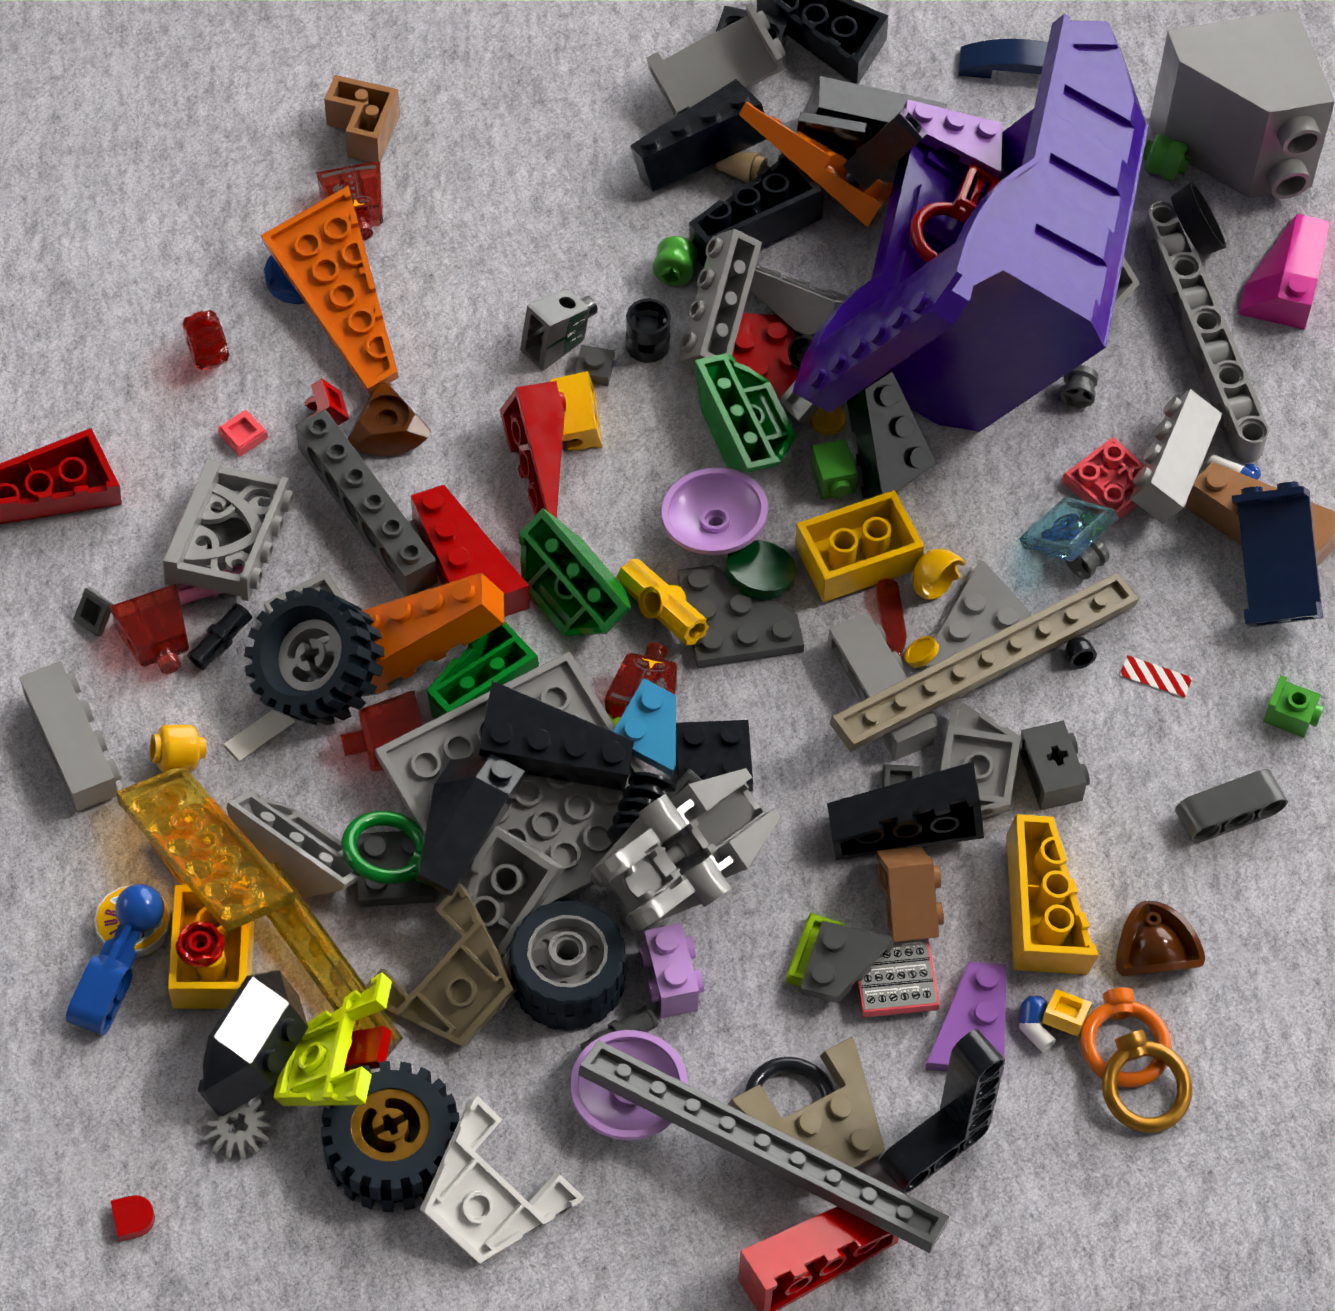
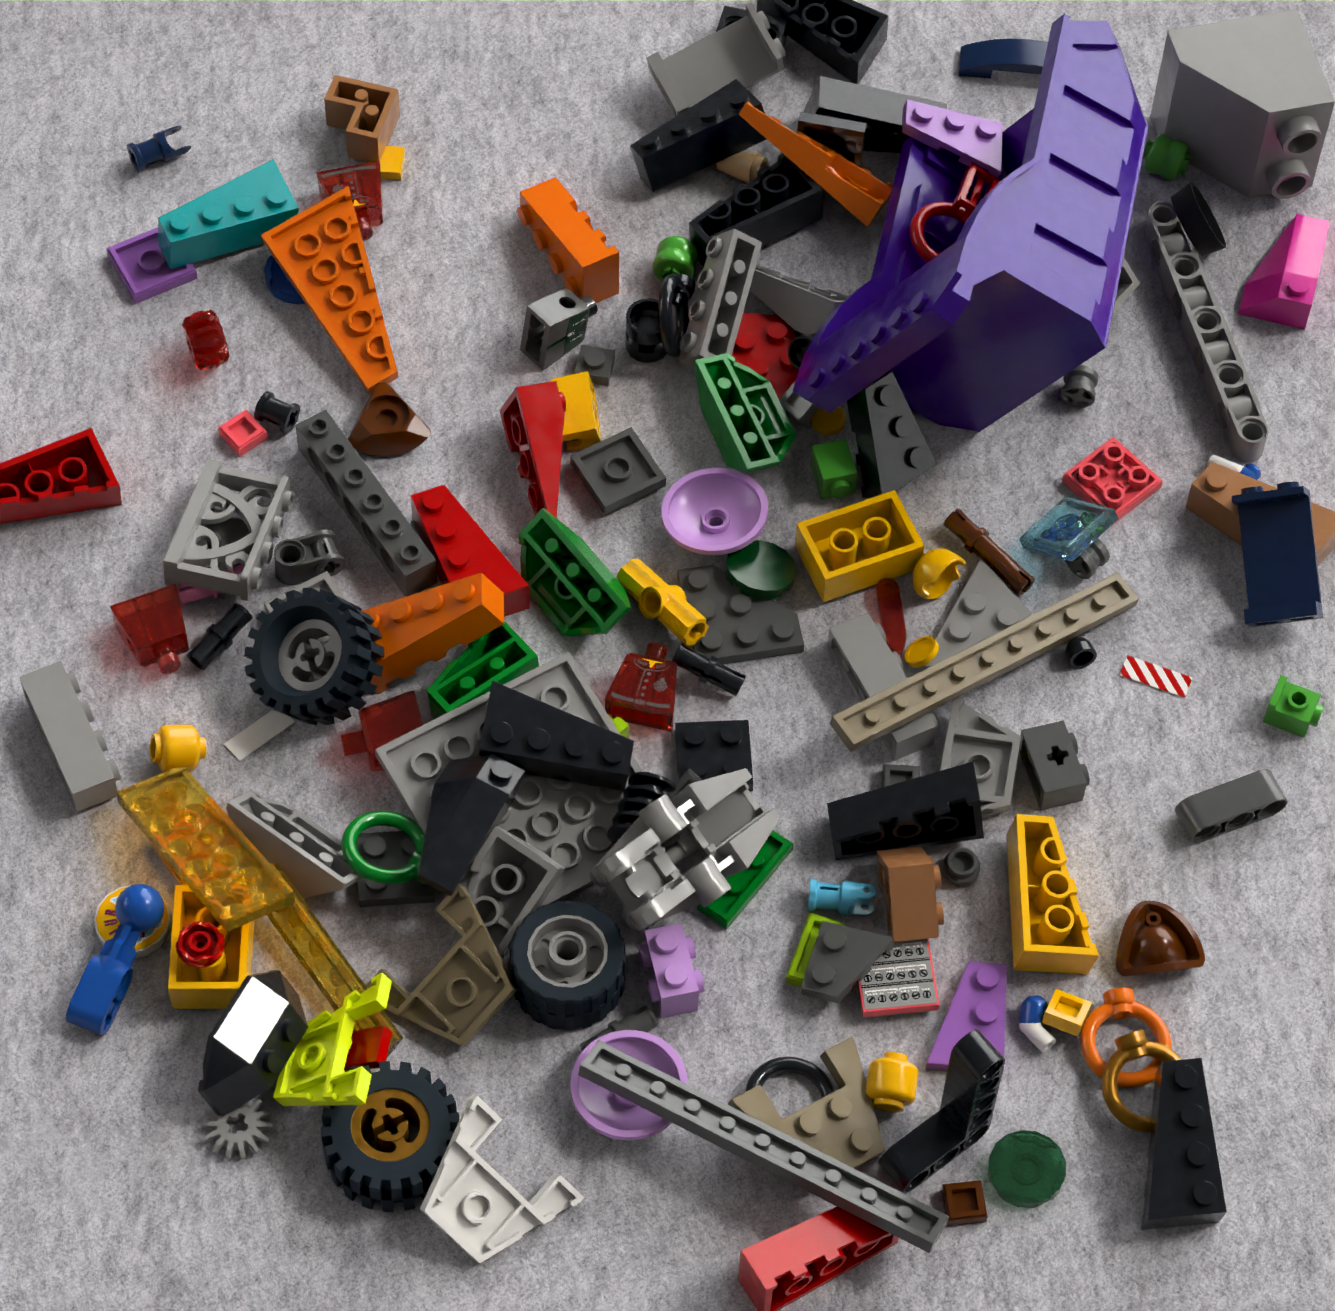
dark grey slope [73,587,114,637] -> none
red tile [111,1195,155,1242] -> none
red tile [304,378,350,426] -> none
dark azure wing [613,678,676,776] -> none
black slope [842,107,927,191] -> none
brick [1130,389,1222,524] -> none
none -> medium lavender tile [106,227,197,304]
none -> dark blue piece [127,125,191,172]
none -> teal wedge [158,159,299,269]
none -> black bush [254,391,300,433]
none -> dark grey piece [274,529,346,585]
none -> yellow tile [367,146,405,180]
none -> orange wedge [517,177,619,303]
none -> dark grey plate [570,427,666,514]
none -> black piece [658,274,696,357]
none -> black pin [671,642,746,696]
none -> green tile [697,830,794,929]
none -> medium azure piece [808,878,876,916]
none -> yellow head [866,1052,919,1112]
none -> reddish brown tile [941,1180,988,1226]
none -> dark grey plate [943,848,981,885]
none -> reddish brown pin [944,509,1035,596]
none -> clear green tile [988,1130,1066,1208]
none -> black wedge [1141,1058,1227,1230]

